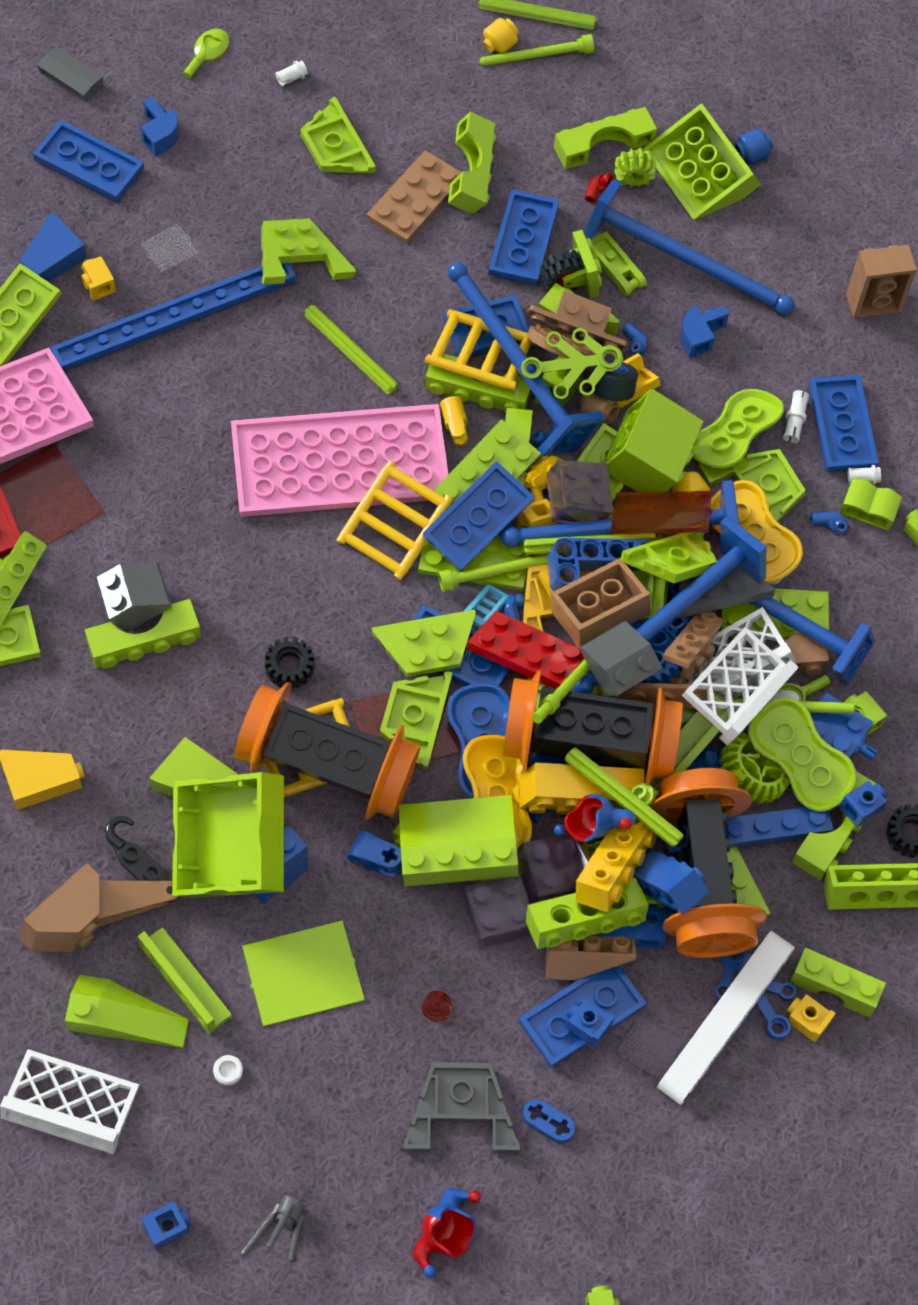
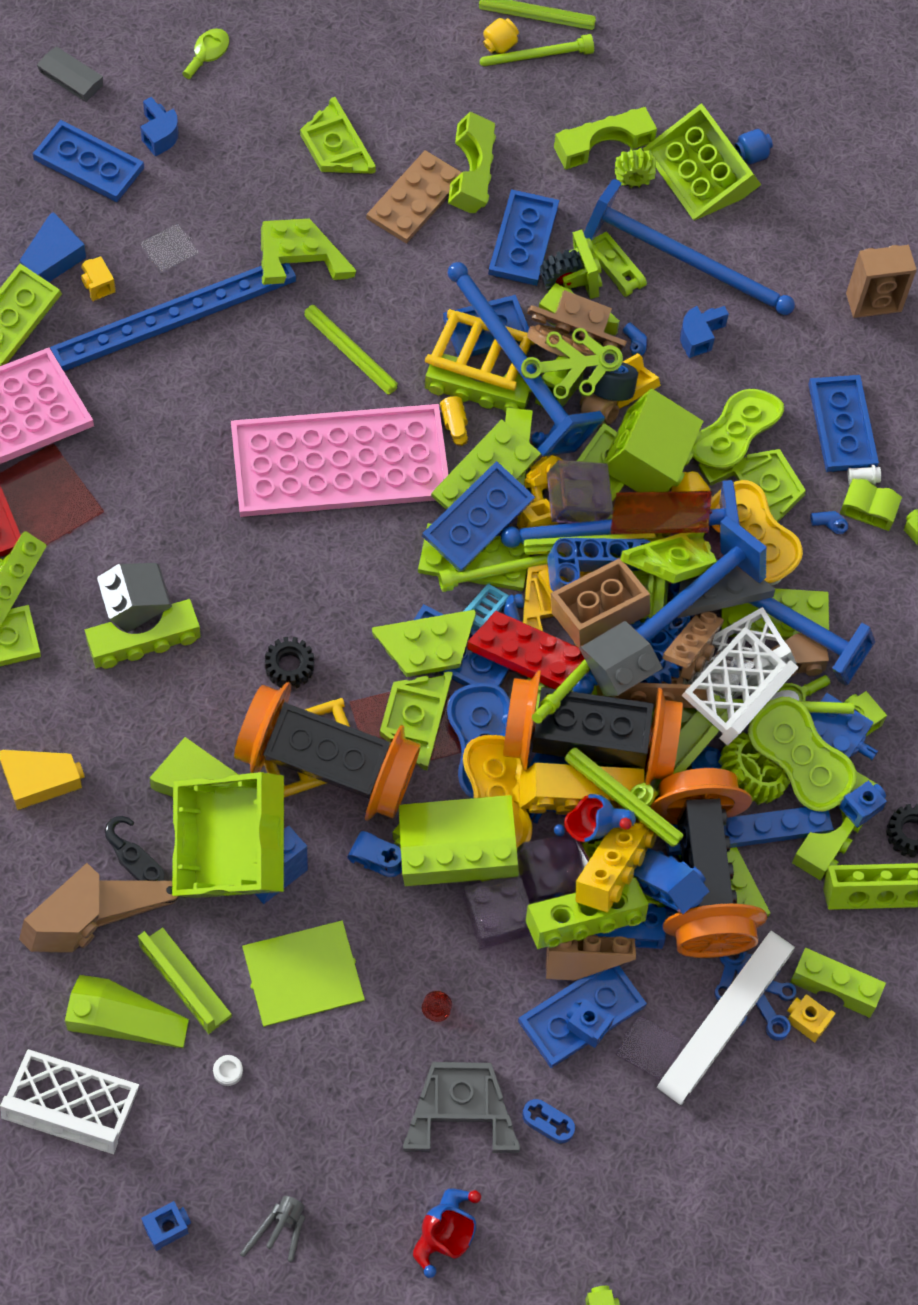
white pin [275,61,308,87] -> none
yellow bar [336,460,454,581] -> none
red arm [584,173,615,203] -> none
white pin [783,390,809,443] -> none

